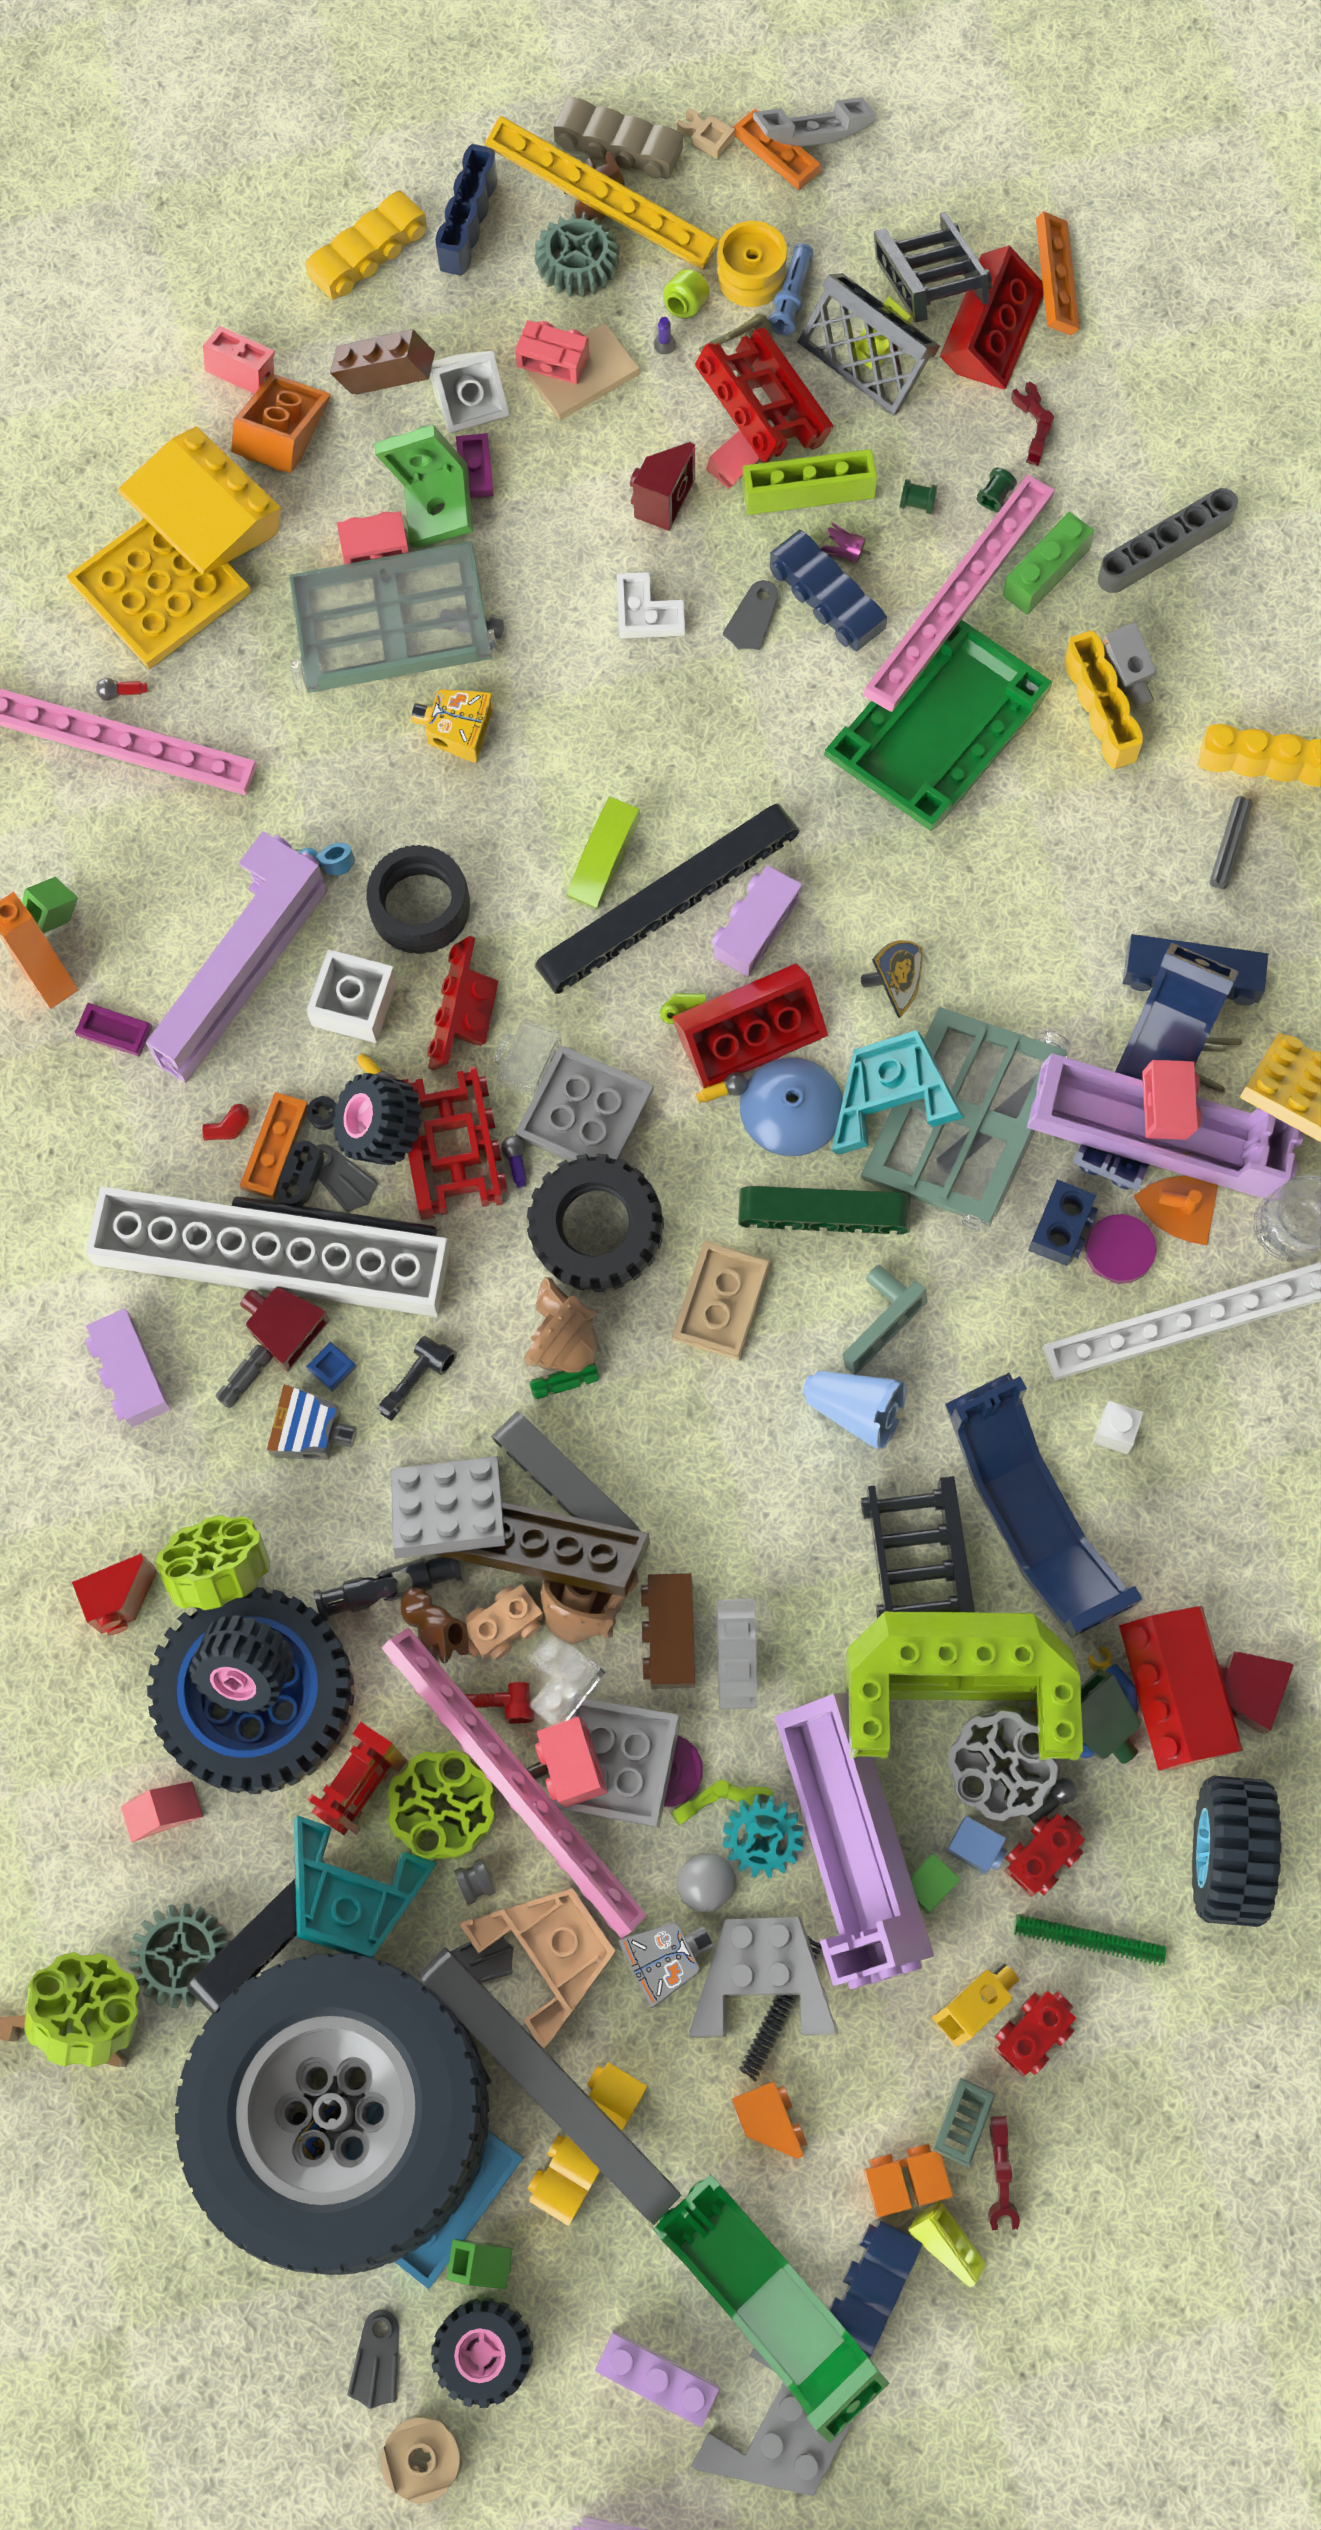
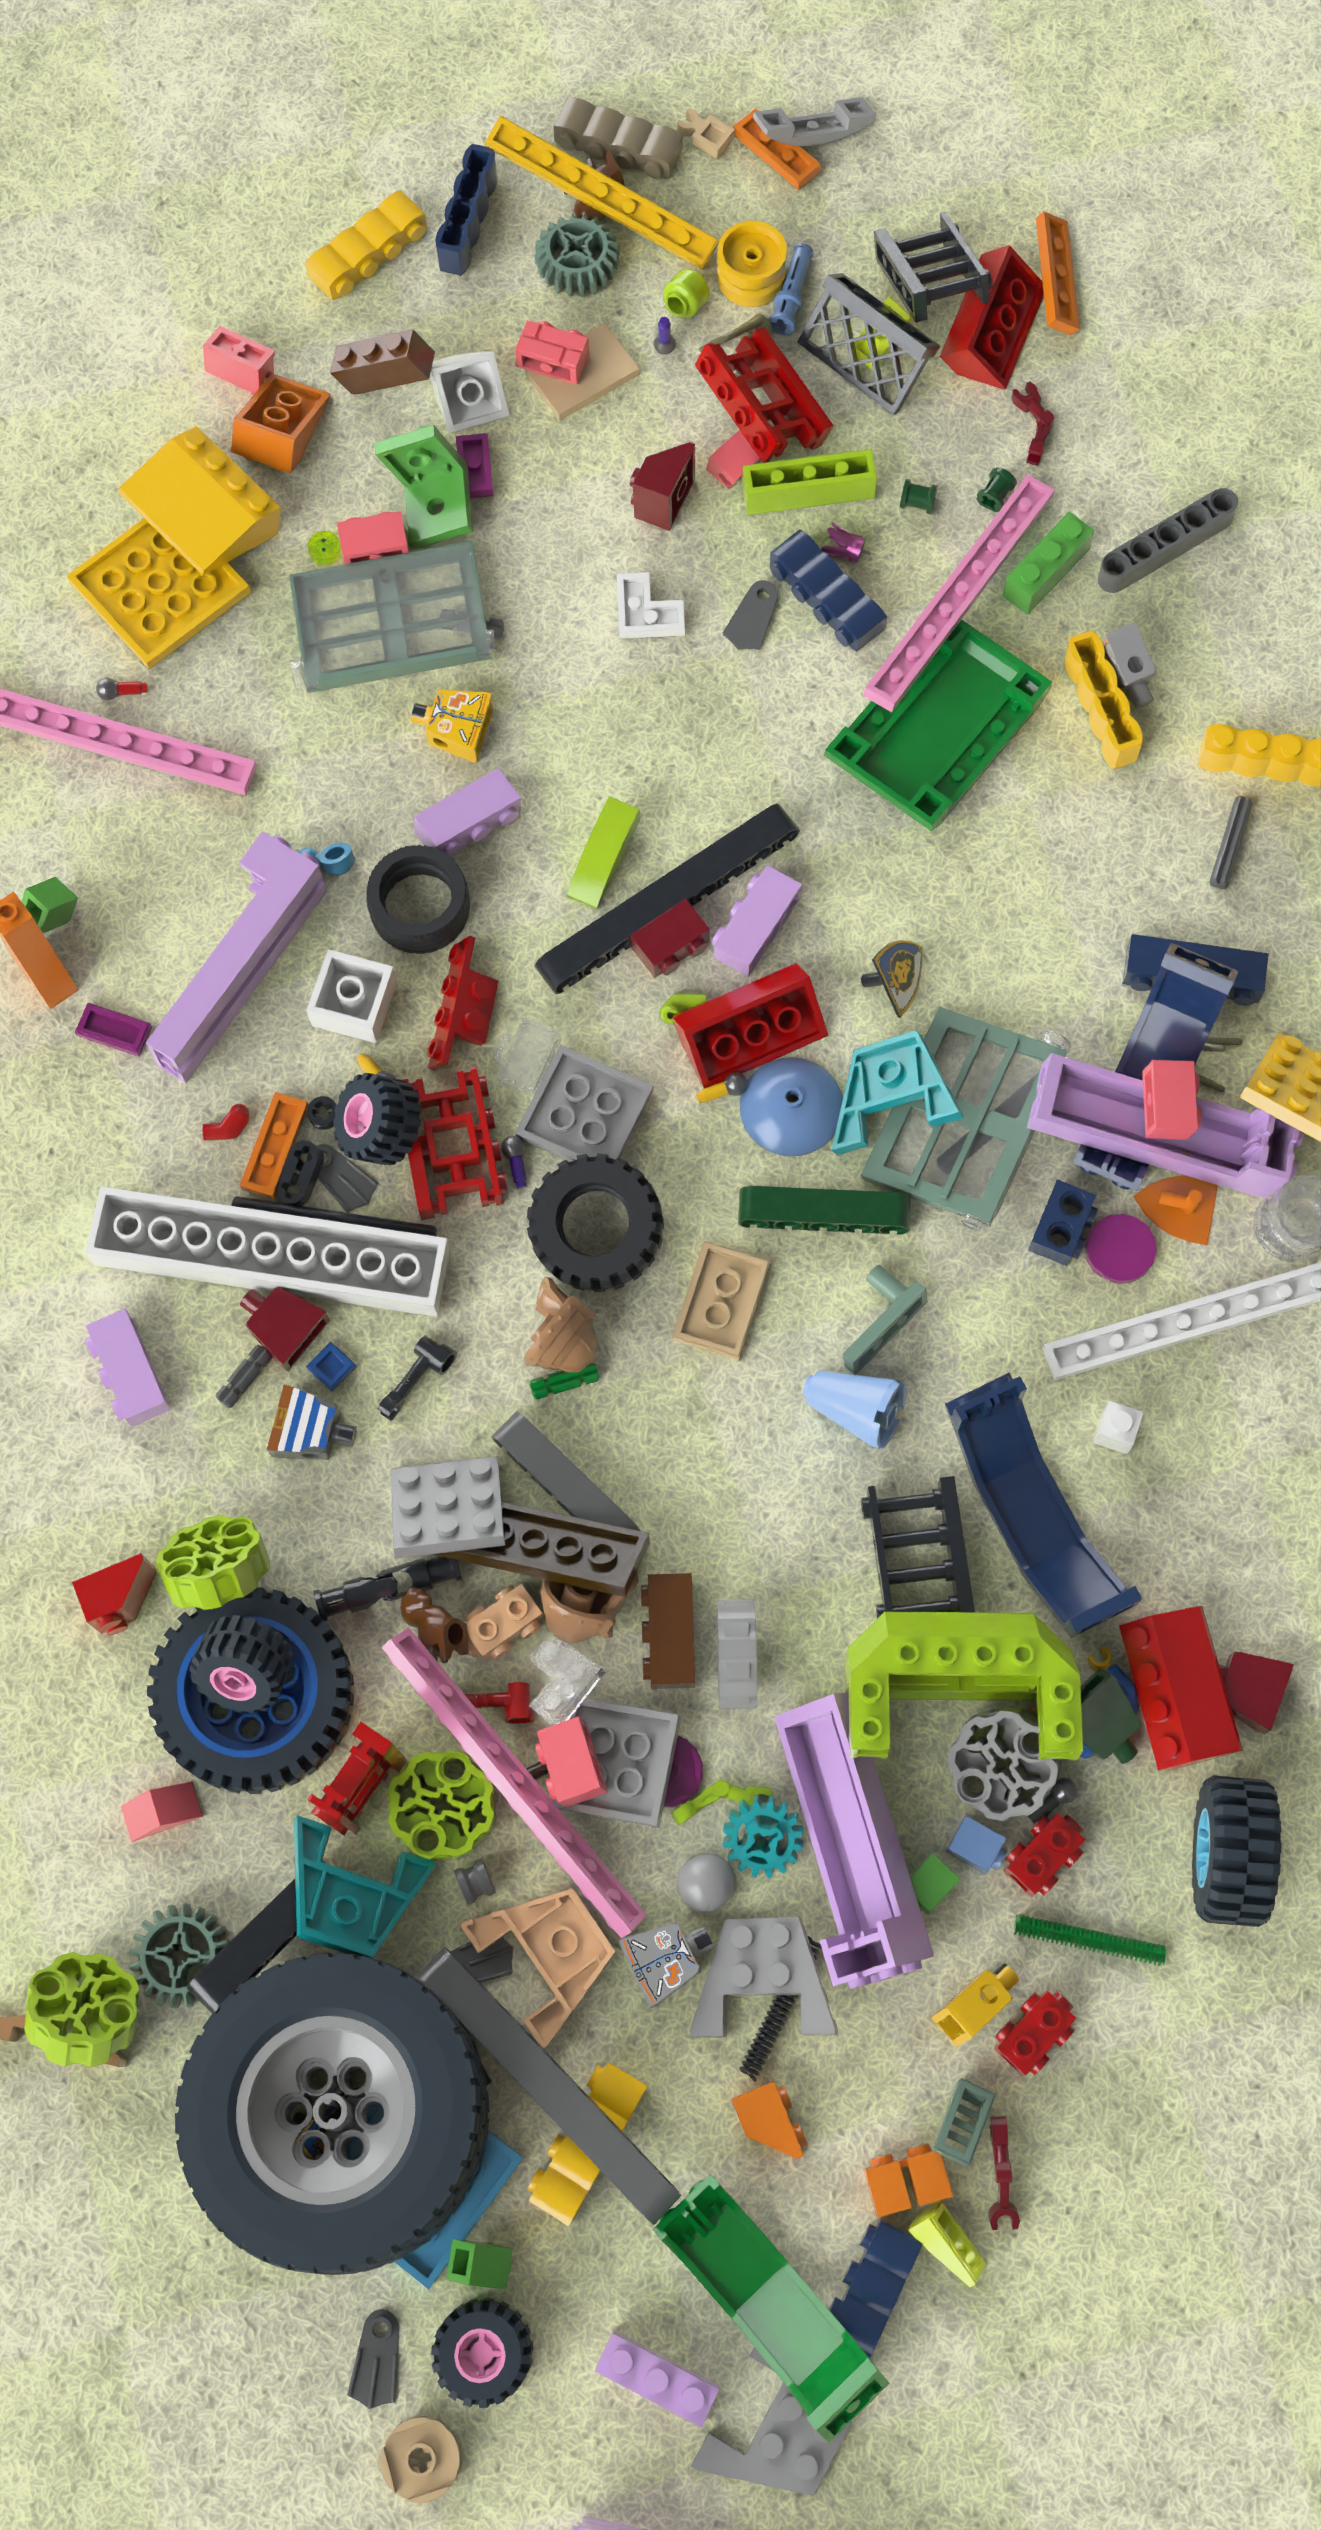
none -> clear neon green tile [307,531,341,565]
none -> lavender brick [414,768,521,858]
none -> dark red brick [630,899,710,978]

